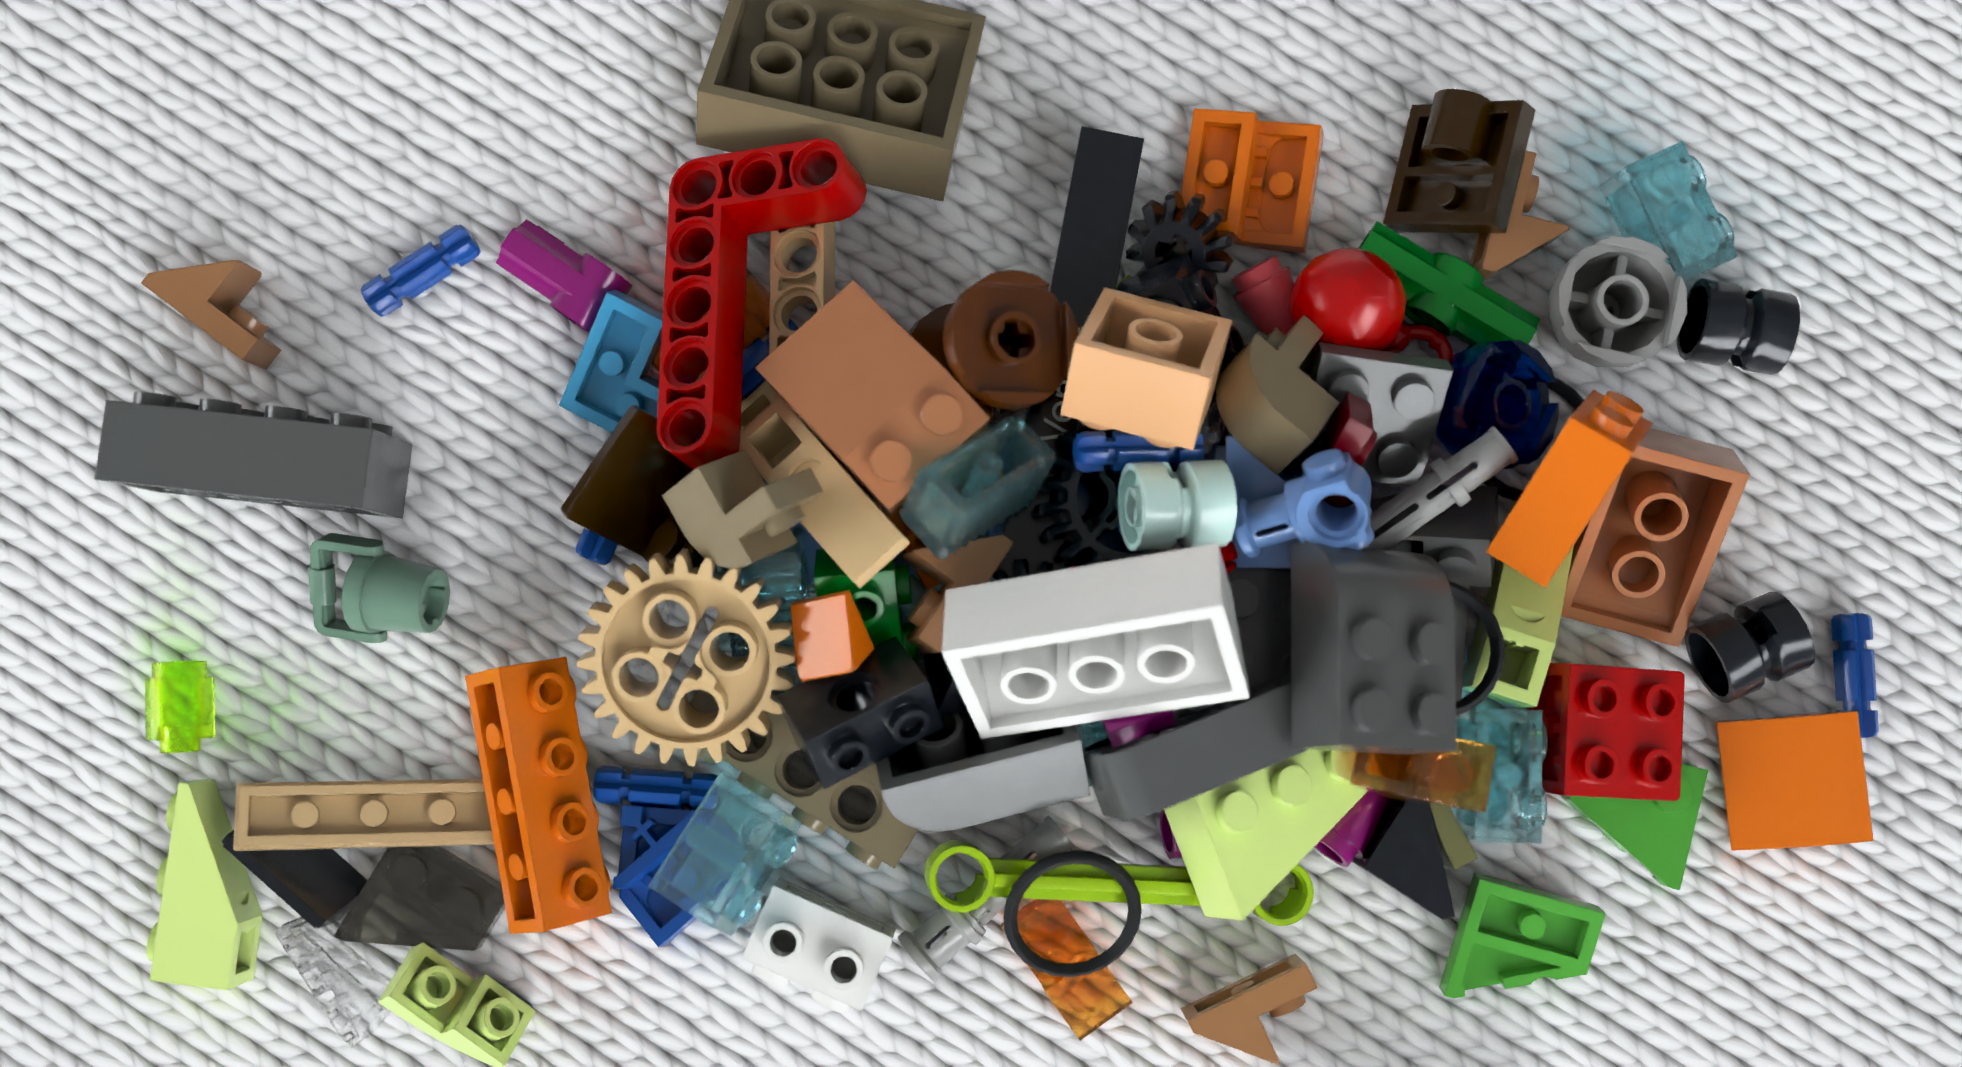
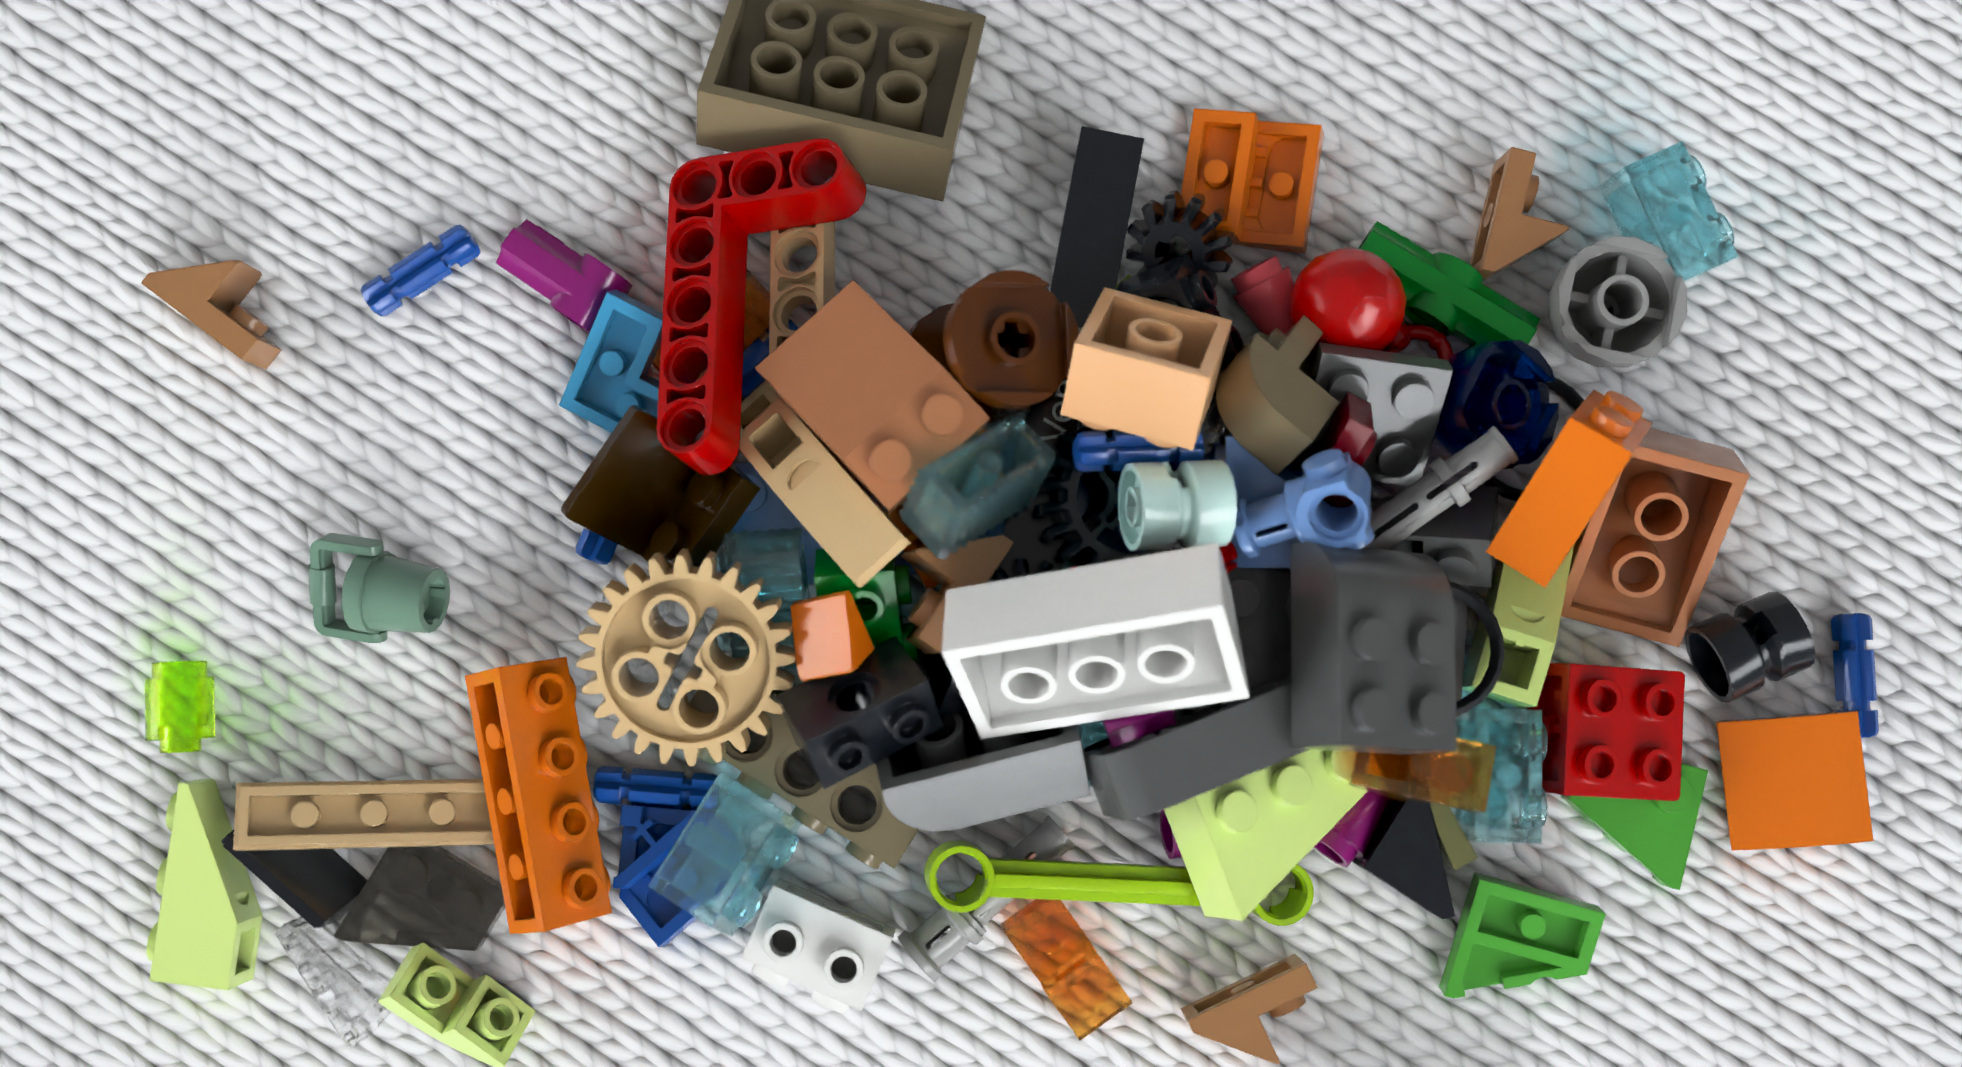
dark grey brick [95,391,413,519] -> none
dark tan brick [662,449,823,569] -> none
black tyre [1003,850,1142,977] -> none
dark brown plate [1383,89,1535,233] -> none
black wheel [1677,278,1800,375] -> none

